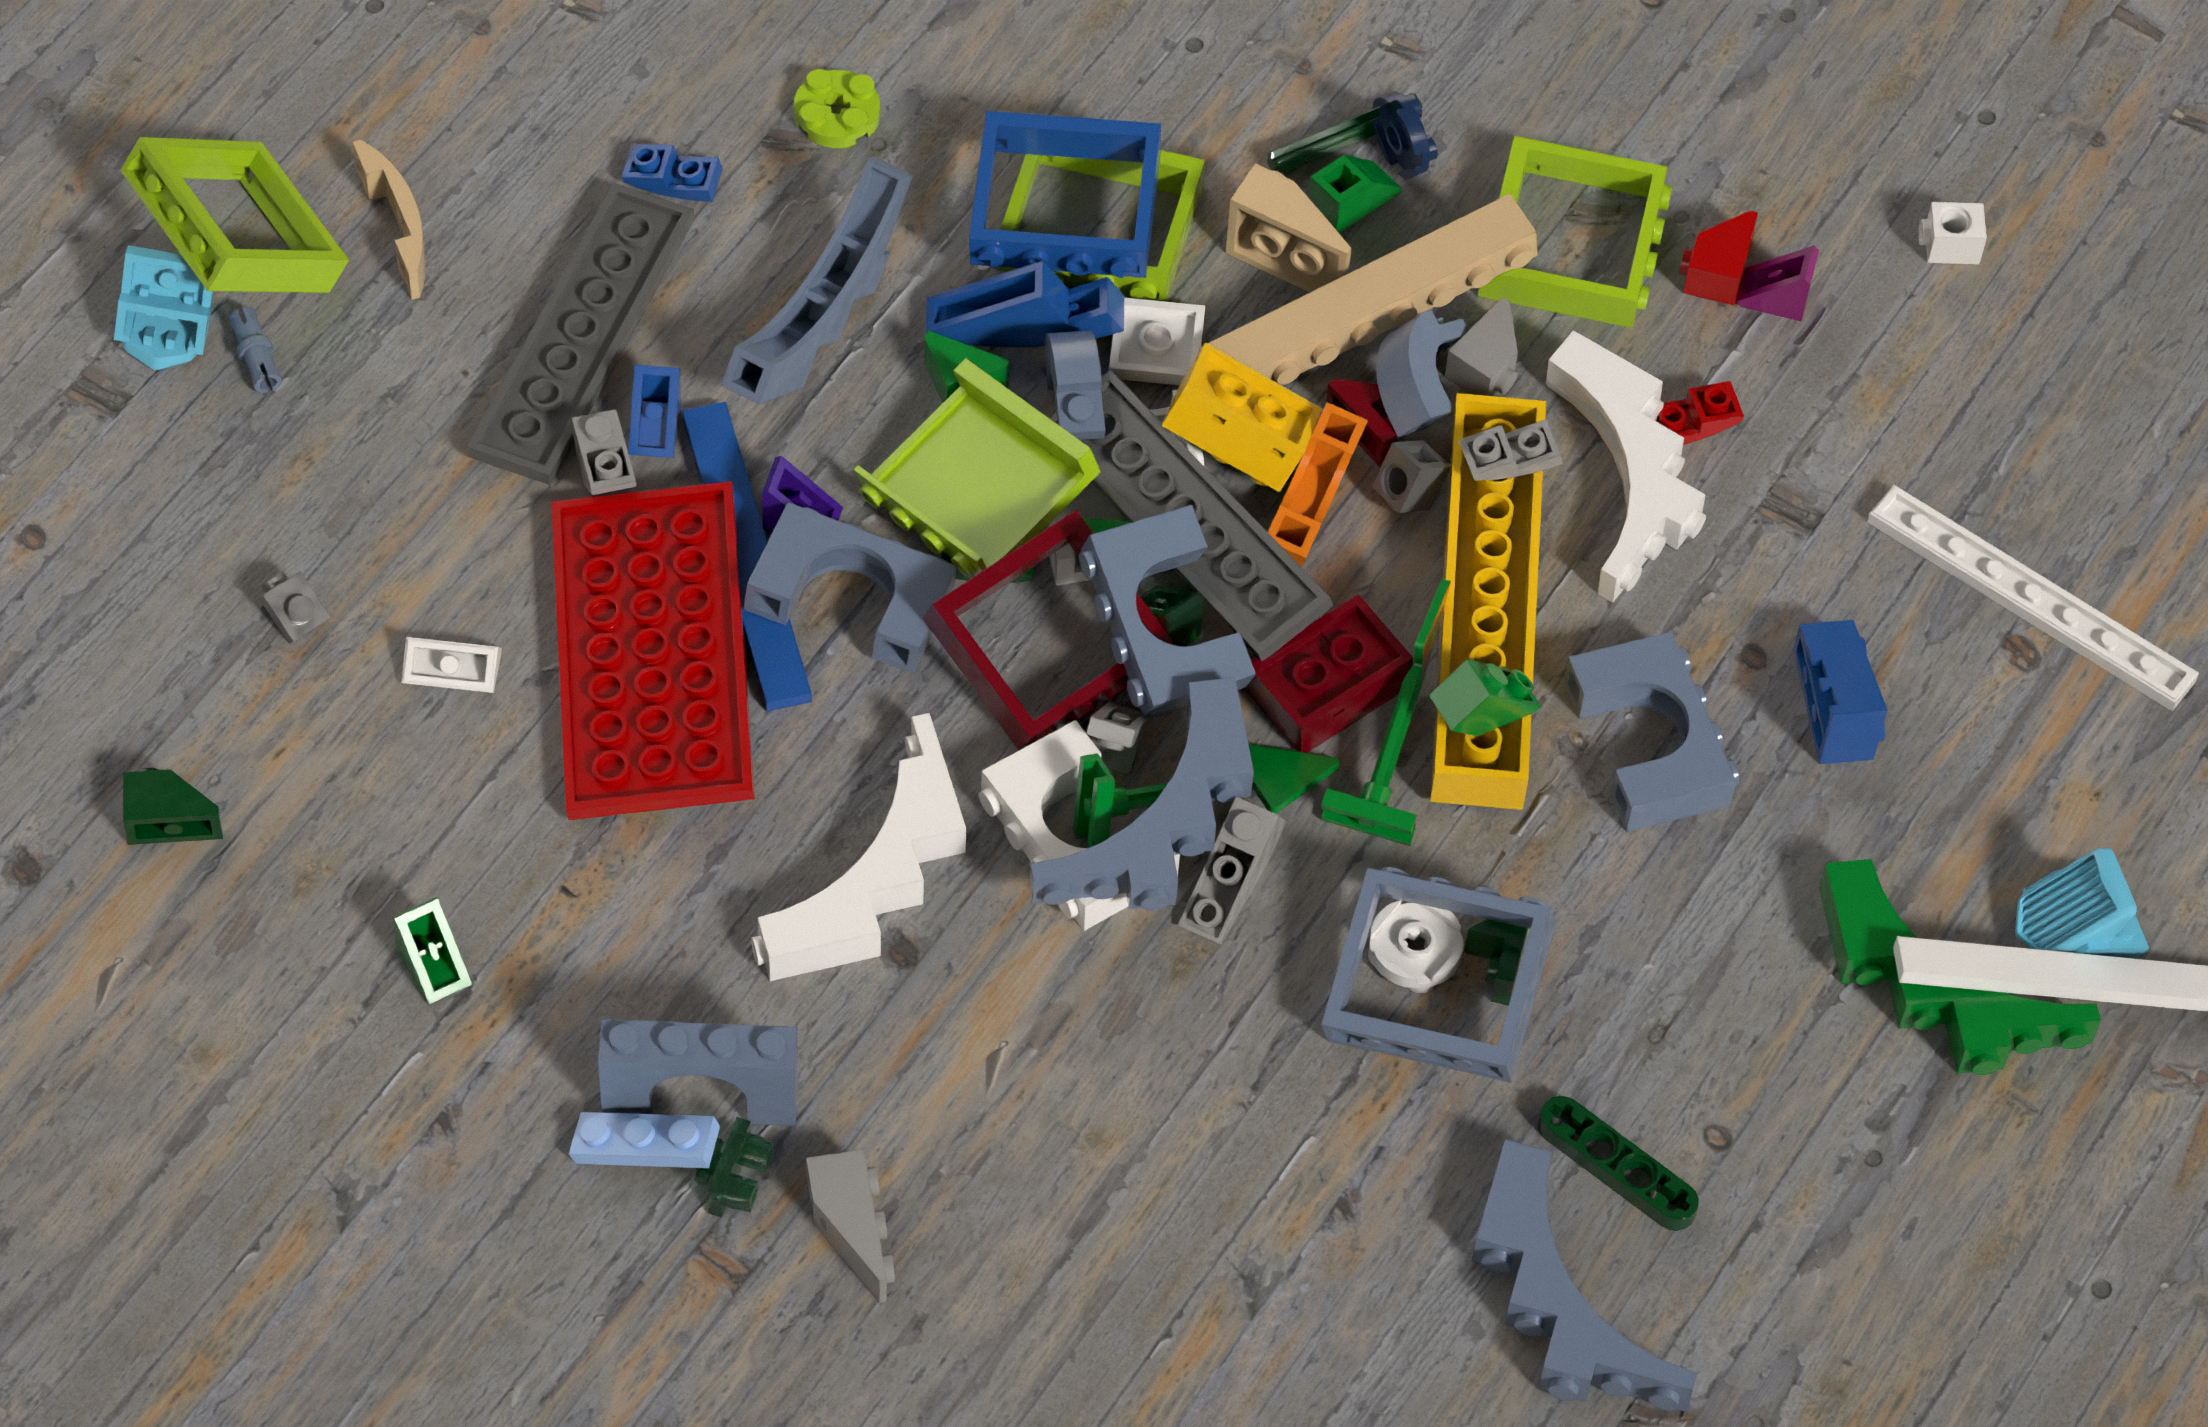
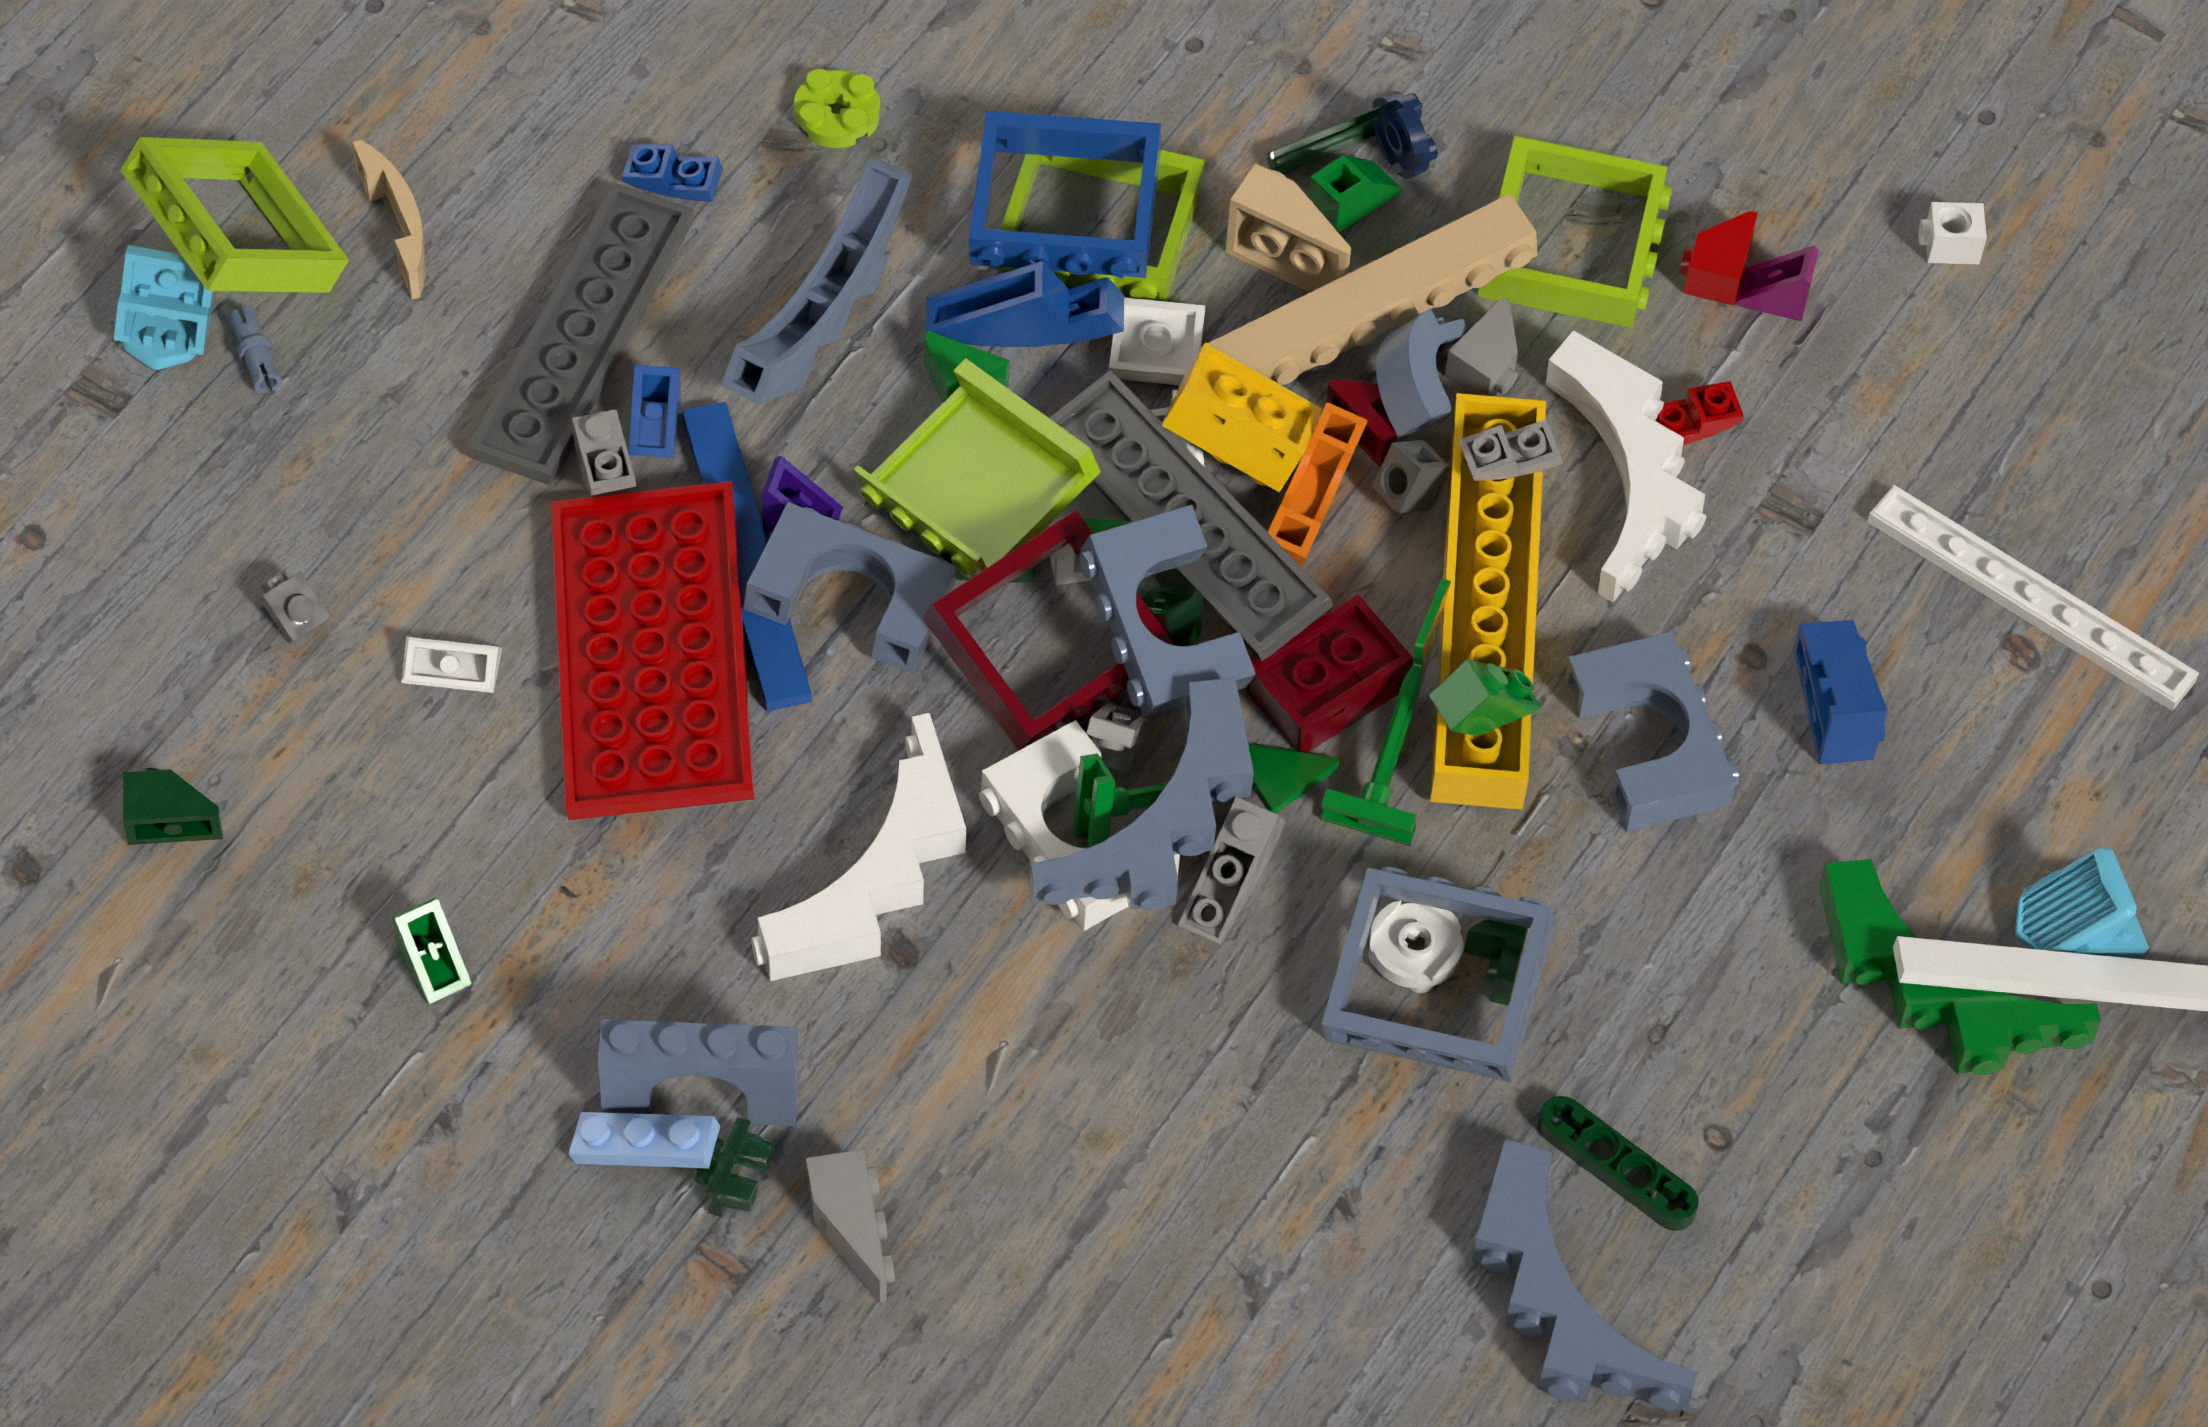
sand blue arch [1044,330,1106,440] -> none

